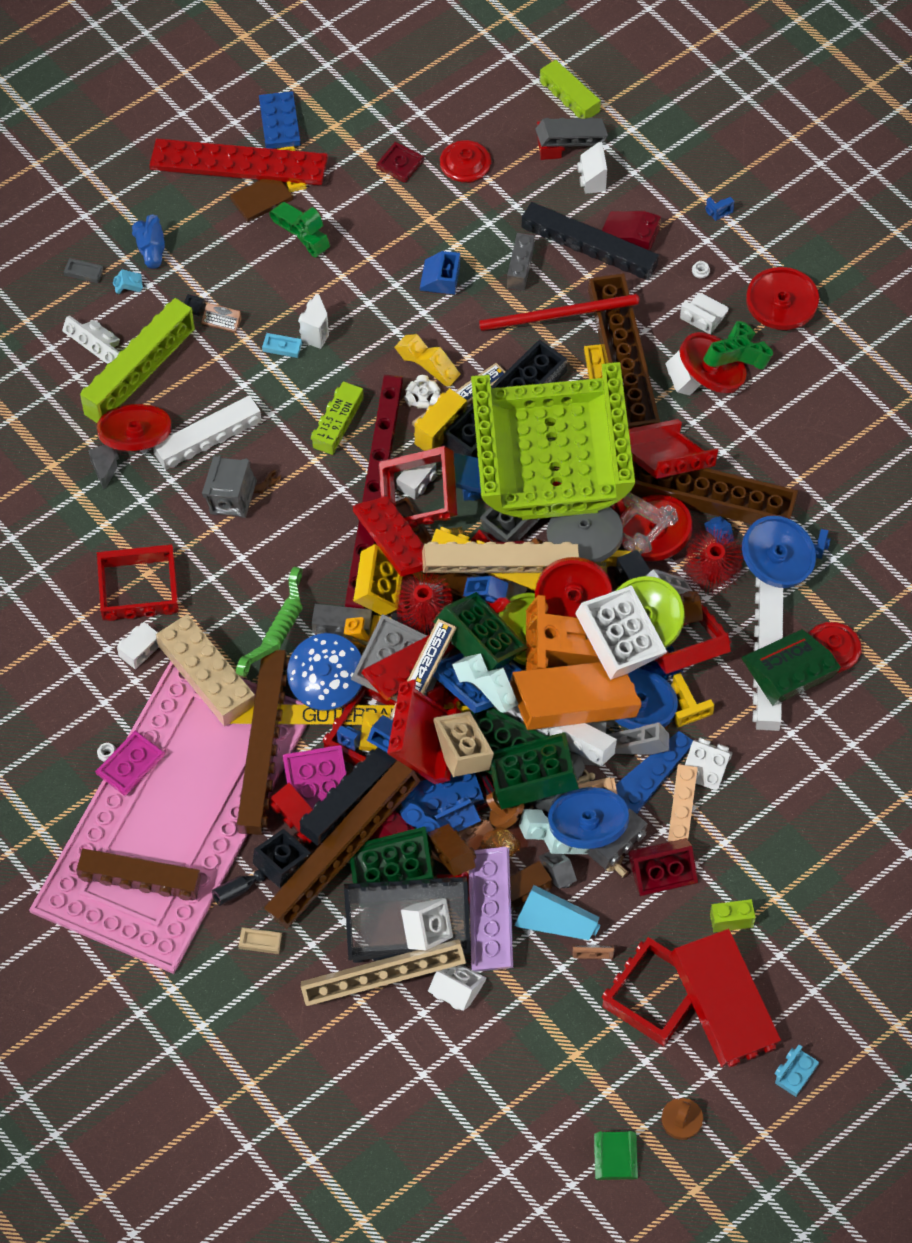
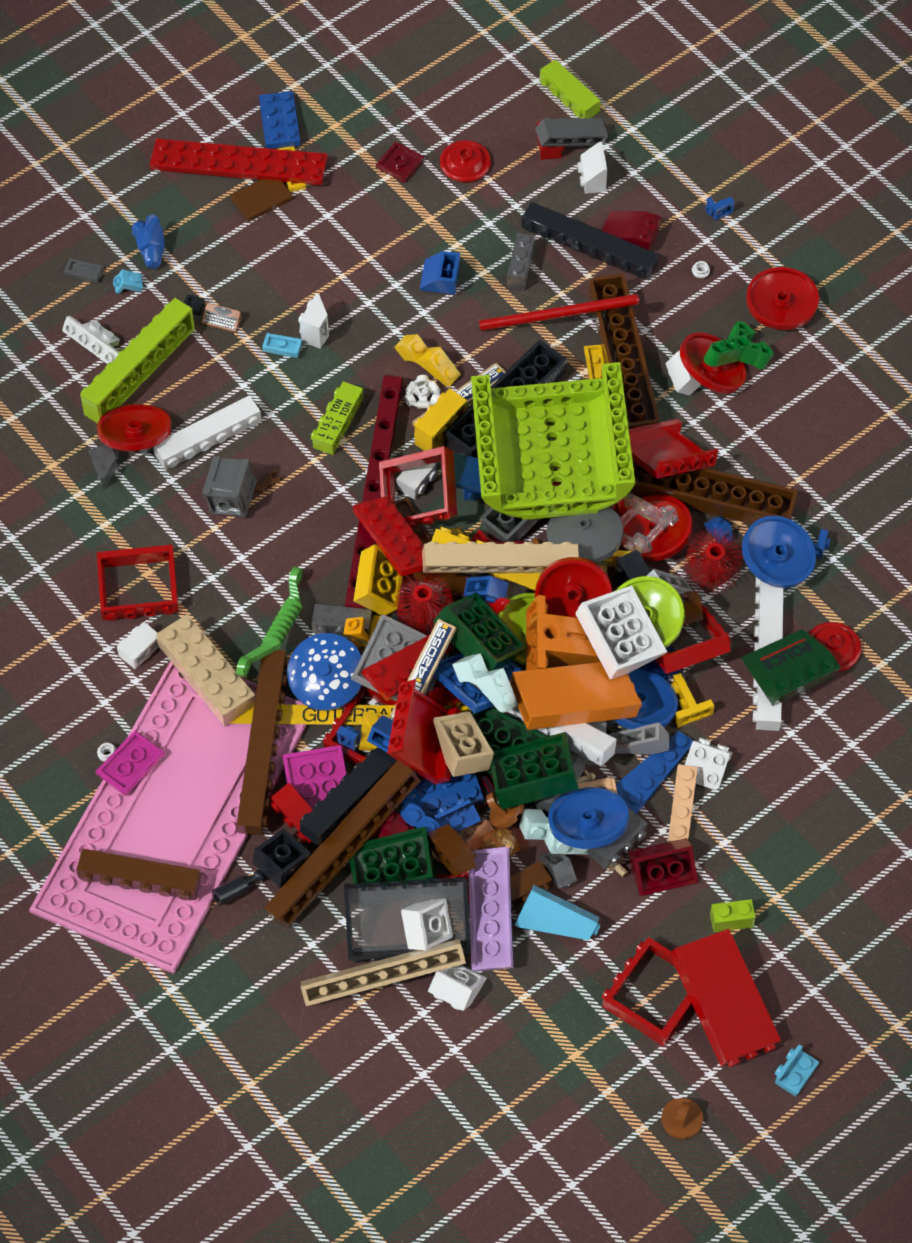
tan tile [238,928,282,954] -> none
green beam [269,202,330,258] -> none
nougat slope [573,944,614,959] -> none
green slope [594,1131,638,1180] -> none
white bracket [680,293,728,334] -> none

